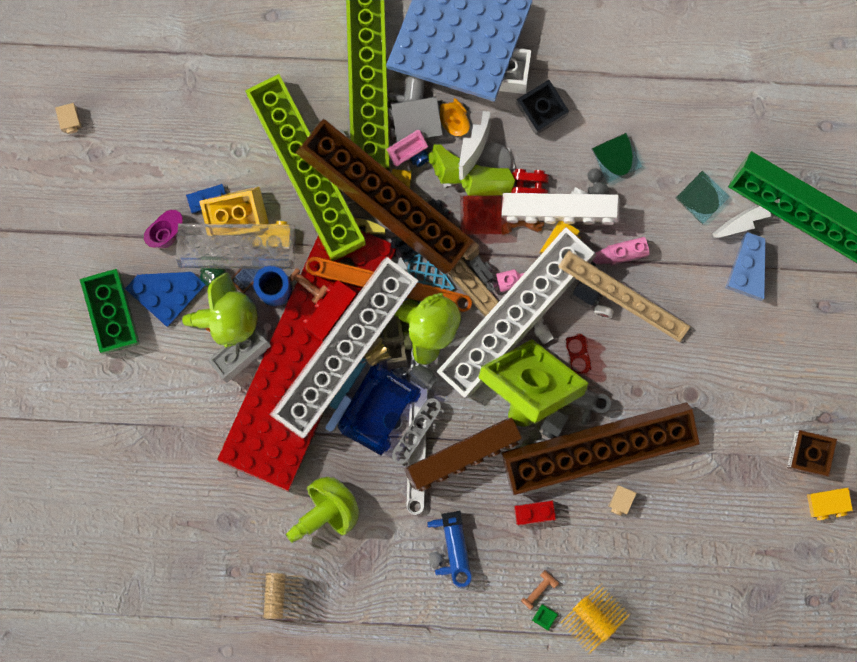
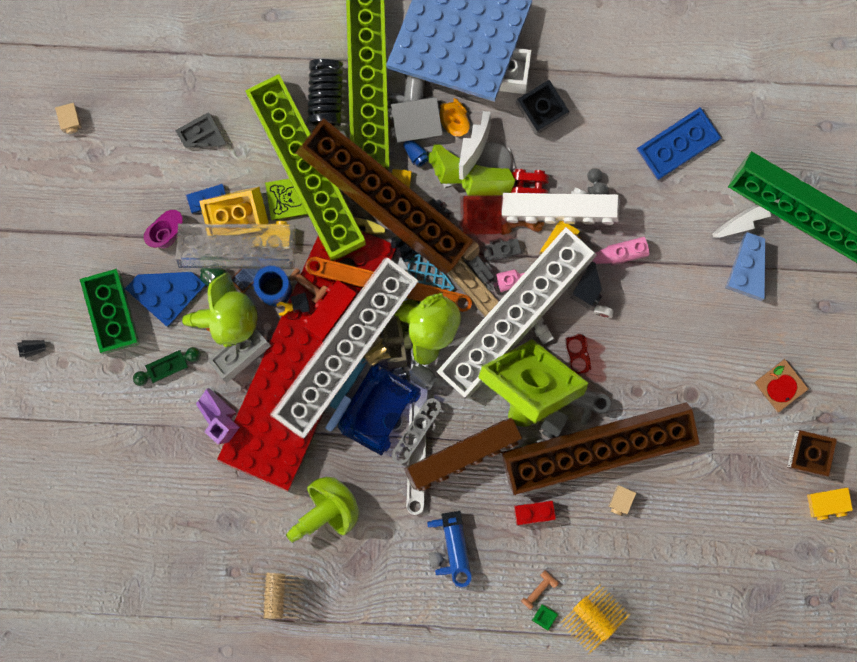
bright pink tile [386,130,428,166] -> none
tan tile [558,251,691,342] -> none
dark green tile [591,133,642,183] -> none
clear light blue tile [675,171,729,225] -> none
none -> black cone [17,340,46,359]
none -> dark green plate [133,347,201,386]
none -> dark grey wing [175,112,227,148]
none -> medium lavender arch [196,388,239,445]
none -> lime tile [265,179,307,221]
none -> black piece [276,293,311,316]
none -> black piece [307,59,343,126]
none -> dark grey piece [482,238,522,261]
none -> blue tile [637,107,721,181]
none -> tile [754,359,808,413]

